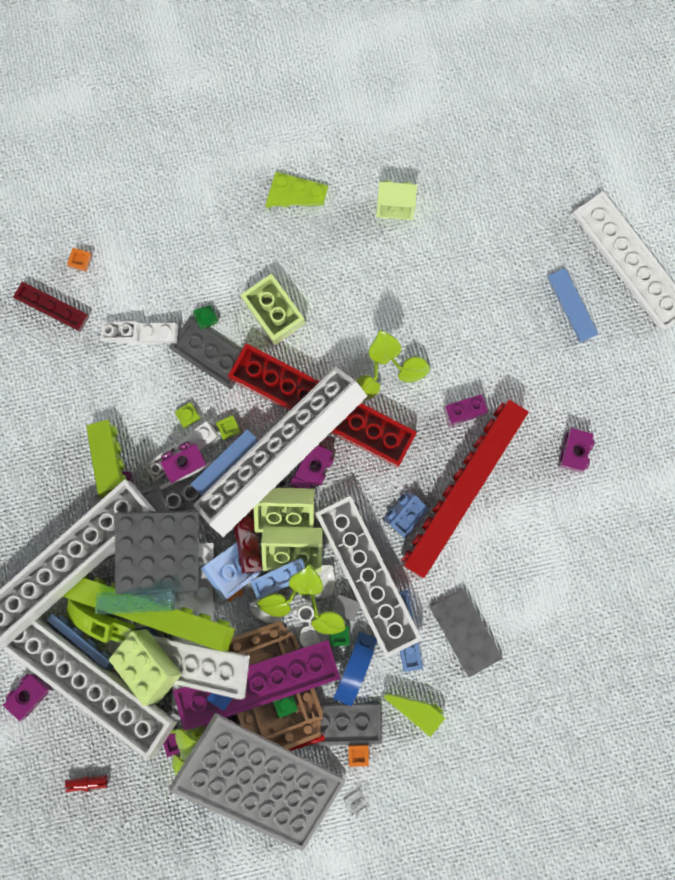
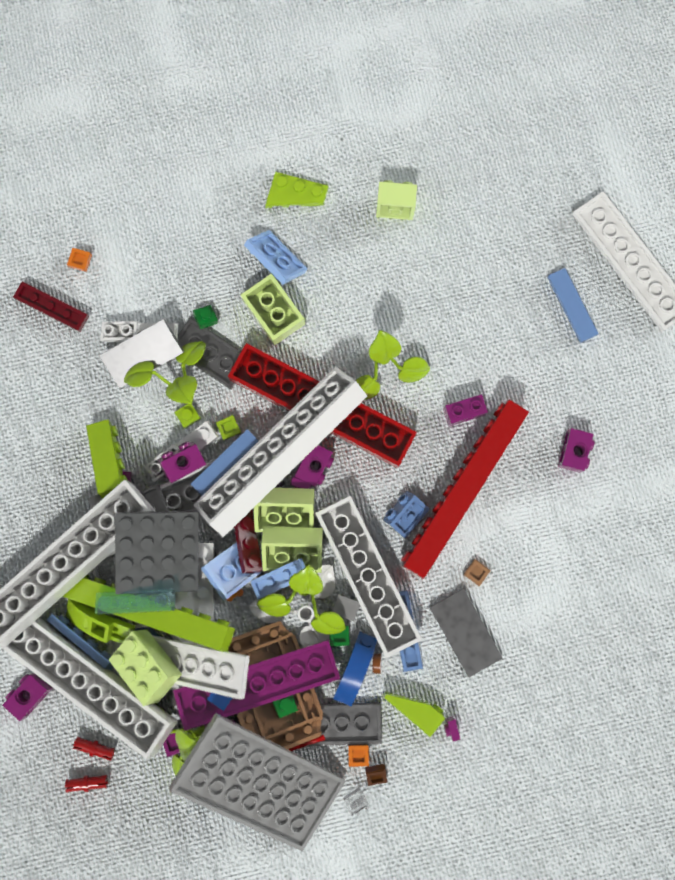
none -> red pin [73,736,116,761]
none -> tile [99,318,185,388]
none -> lime plant [124,341,206,404]
none -> light blue plate [244,230,308,285]
none -> reddish brown tile [365,764,388,786]
none -> dark orange tile [372,653,382,674]
none -> magenta plate [444,716,461,742]
none -> medium nougat tile [463,559,491,586]

